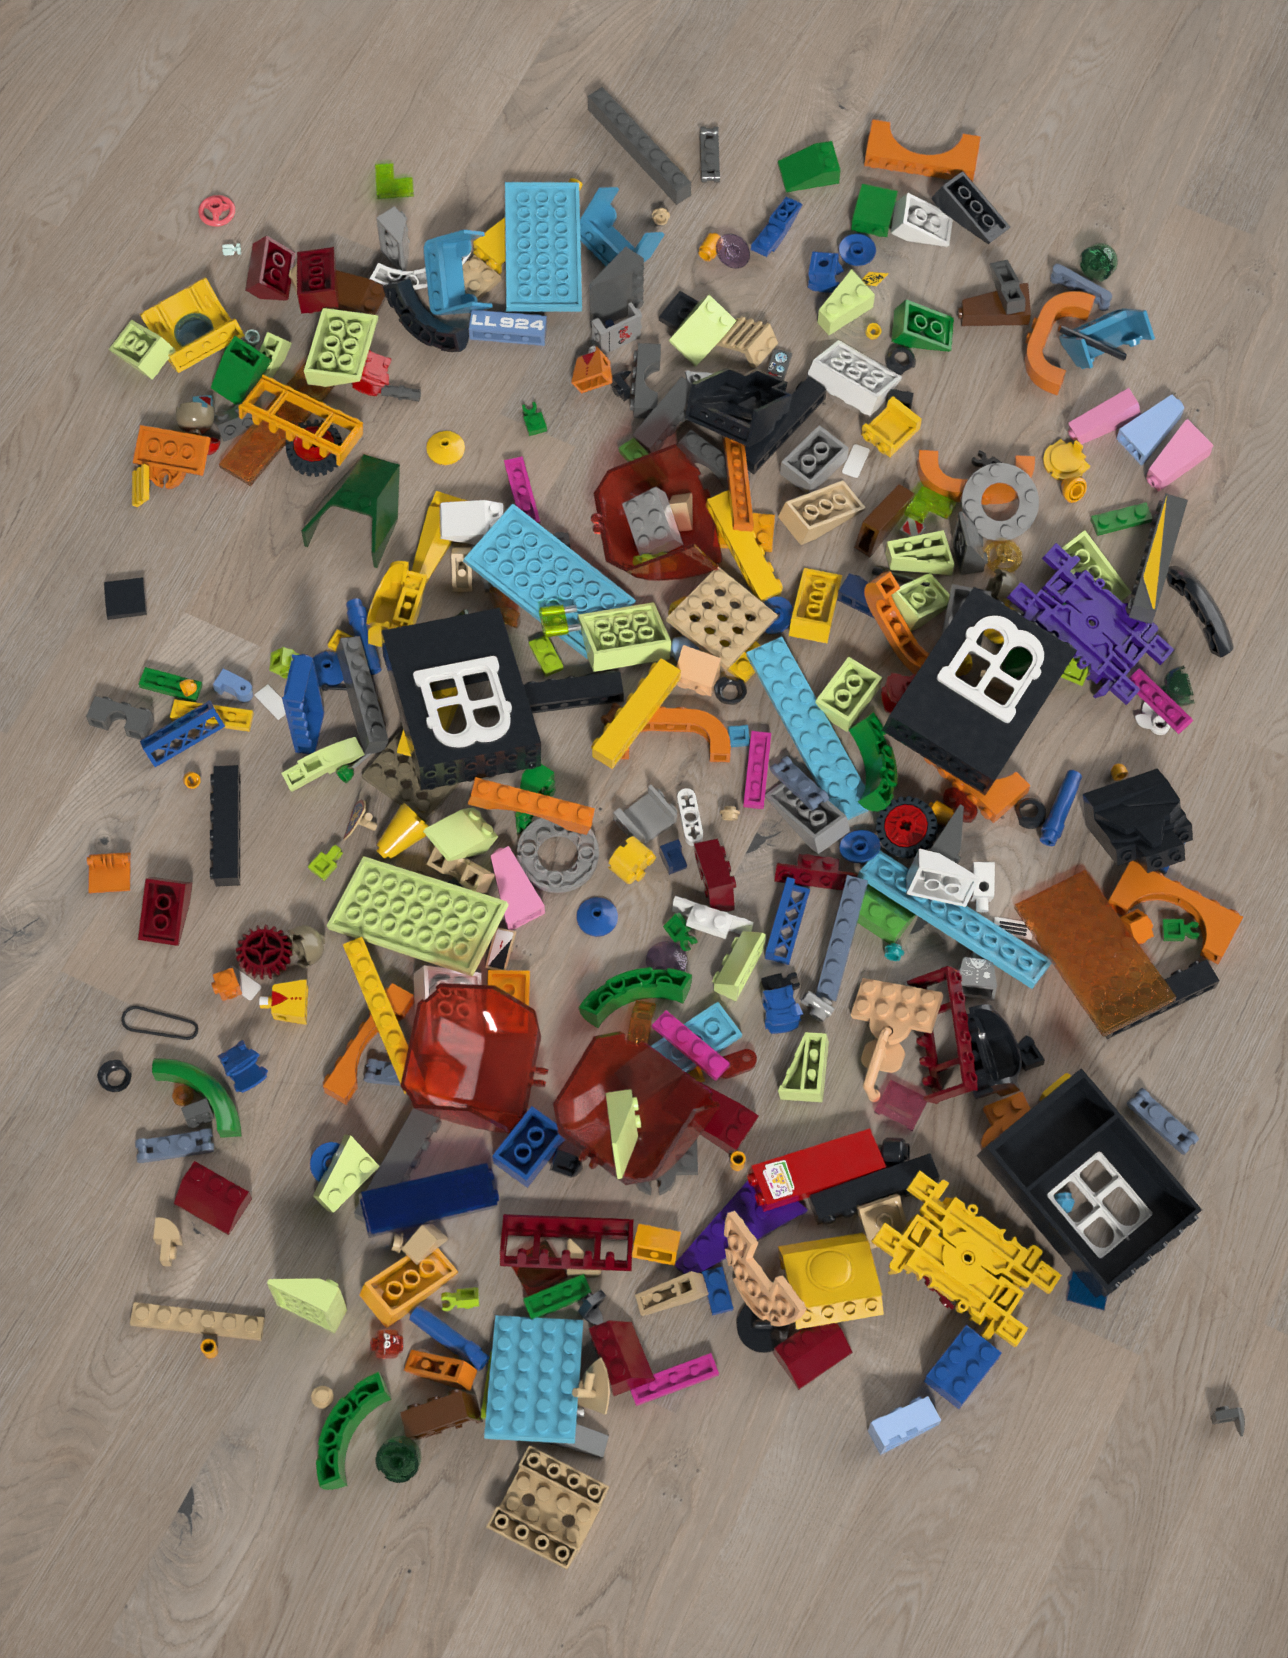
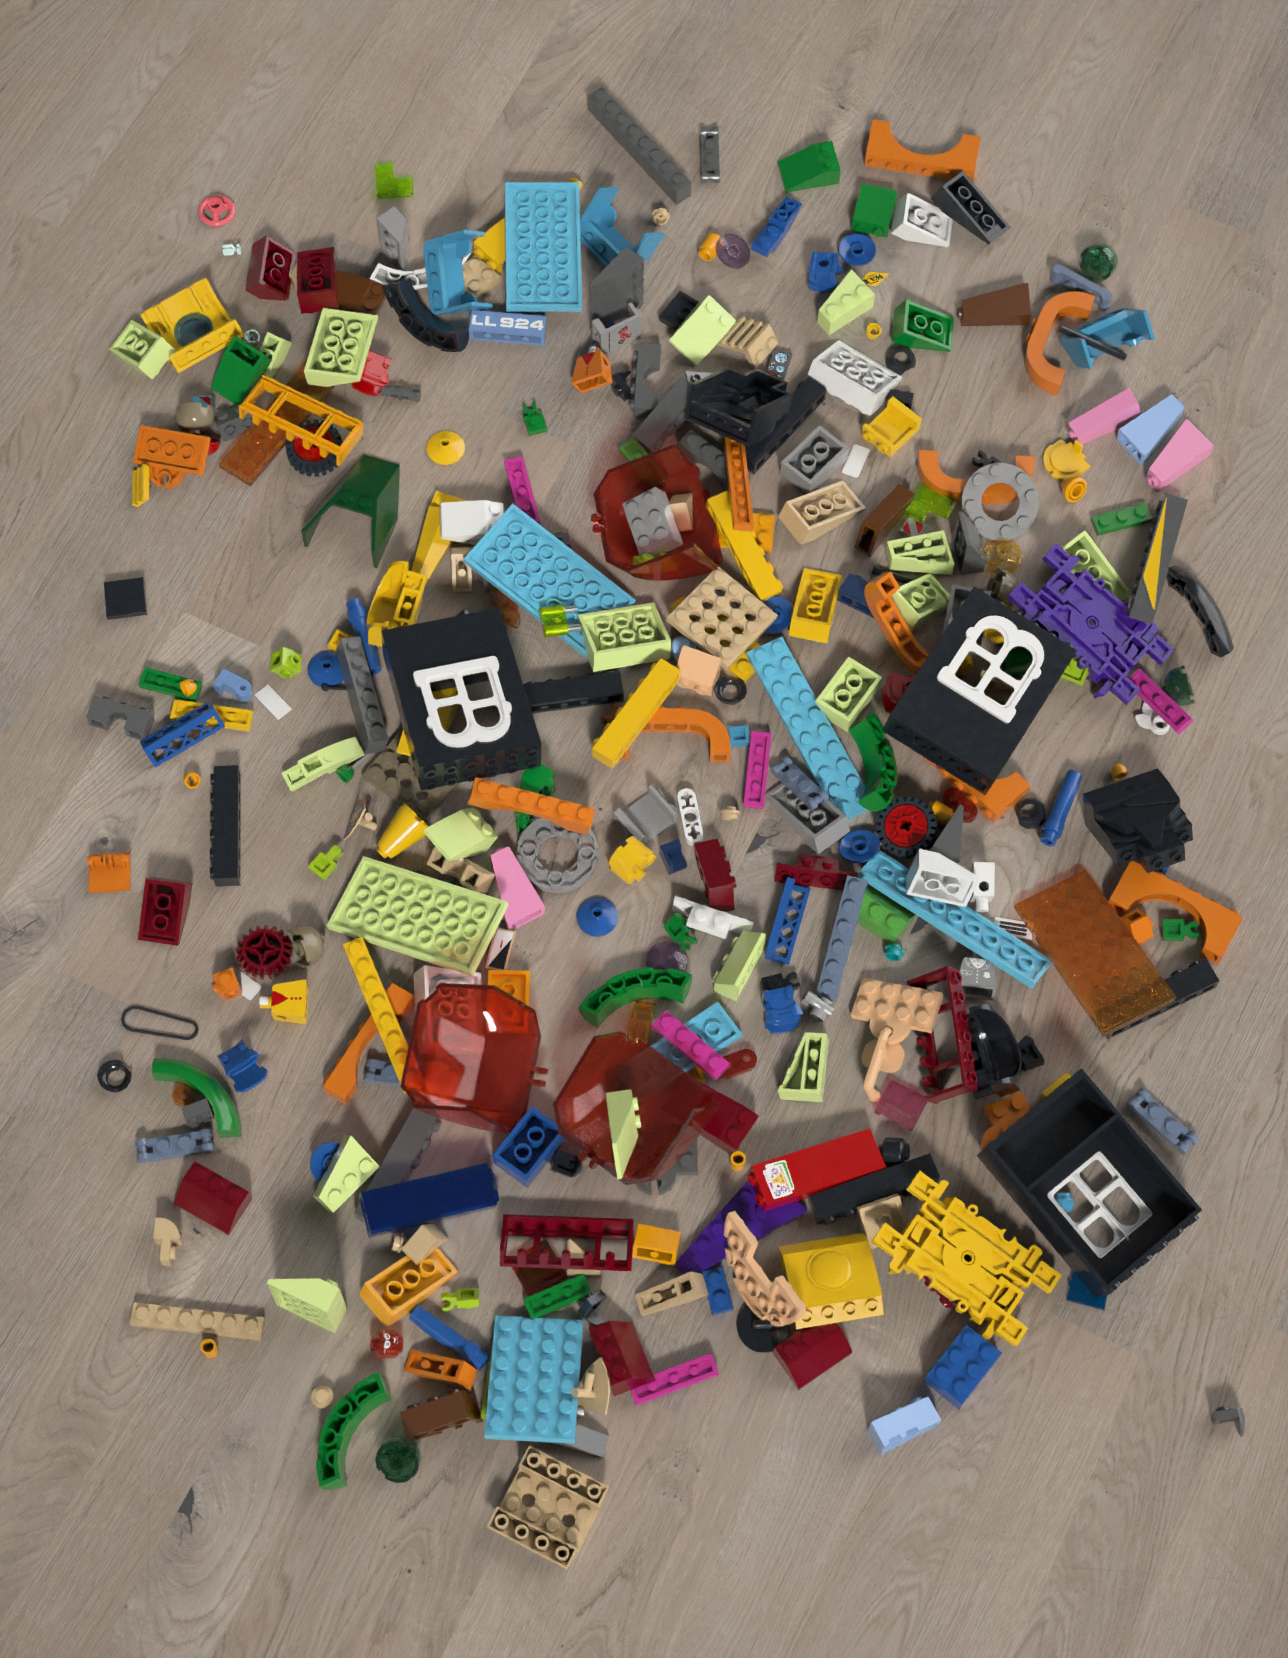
blue window [282,654,325,755] -> none
lime plate [528,635,564,677] -> none
dark grey slope [990,260,1025,315] -> none

